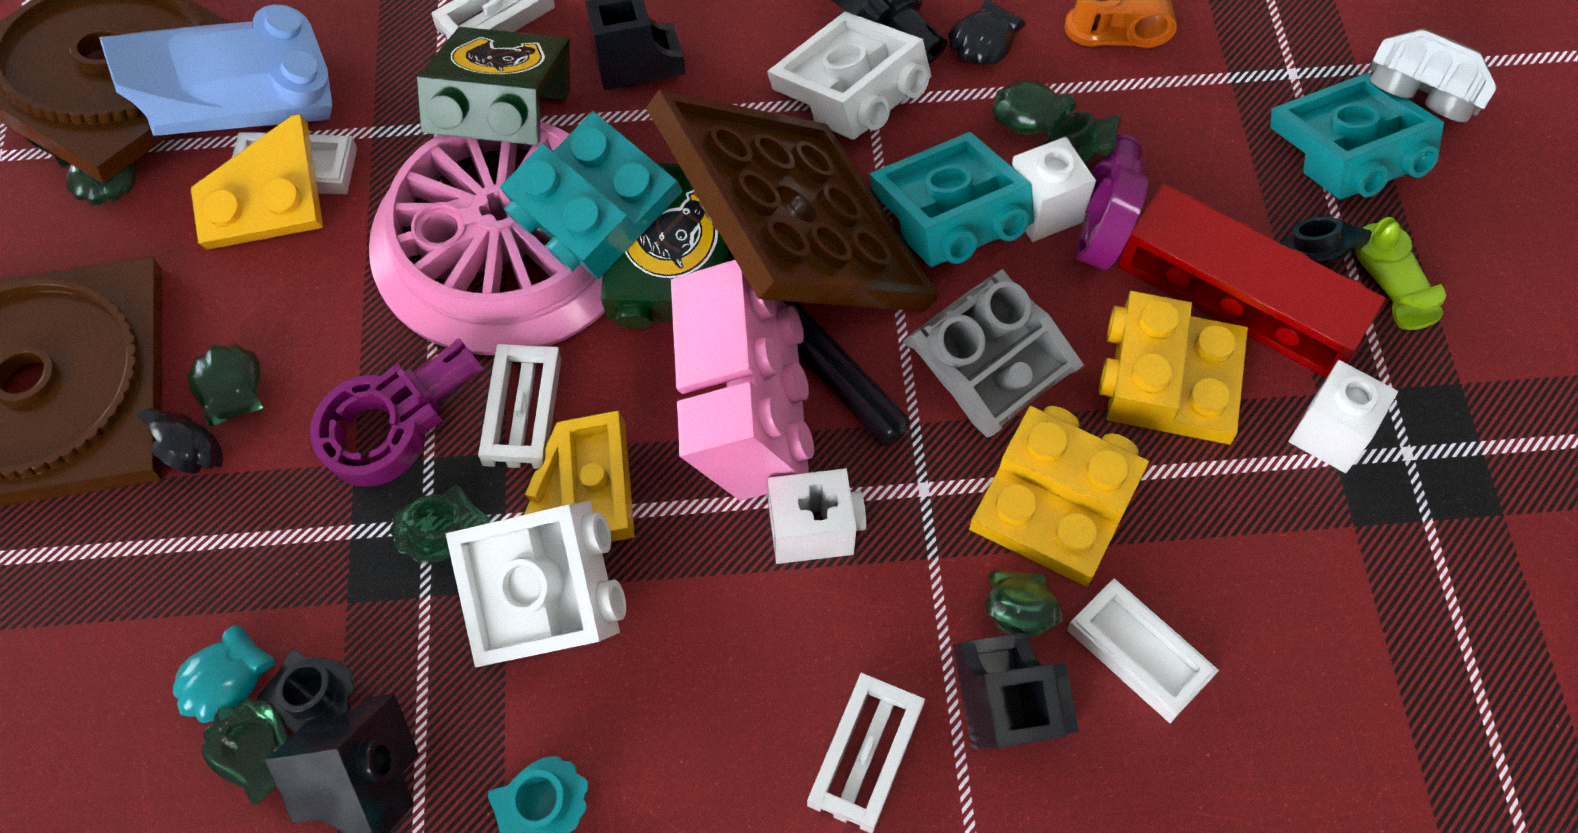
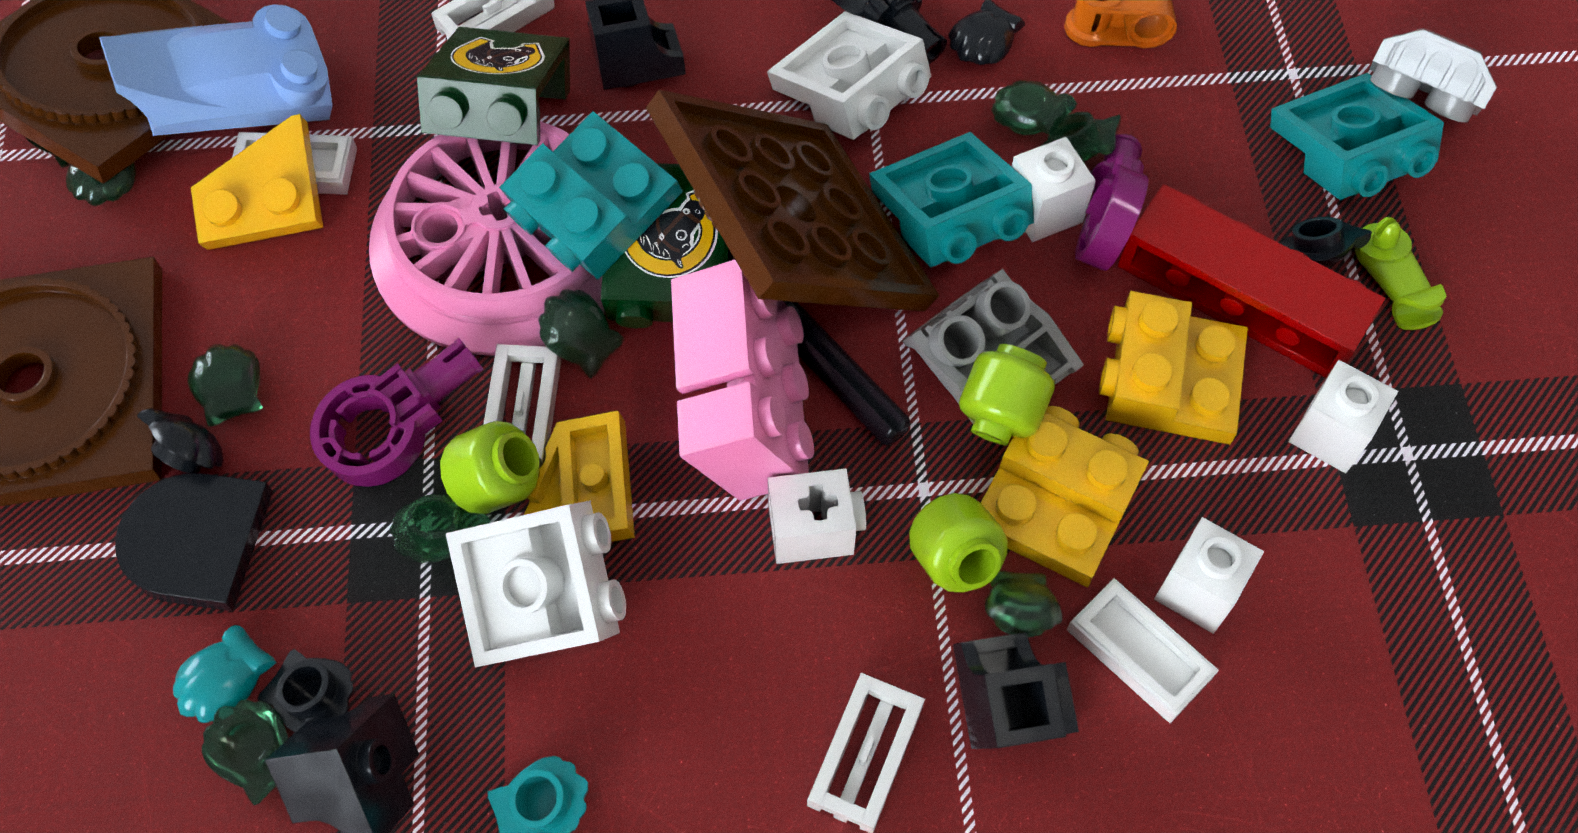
none -> black tile [115,473,273,611]
none -> lime head [440,421,539,514]
none -> clear green animal [538,289,624,379]
none -> lime head [909,493,1008,593]
none -> lime head [959,344,1055,446]
none -> white brick [1154,517,1264,634]

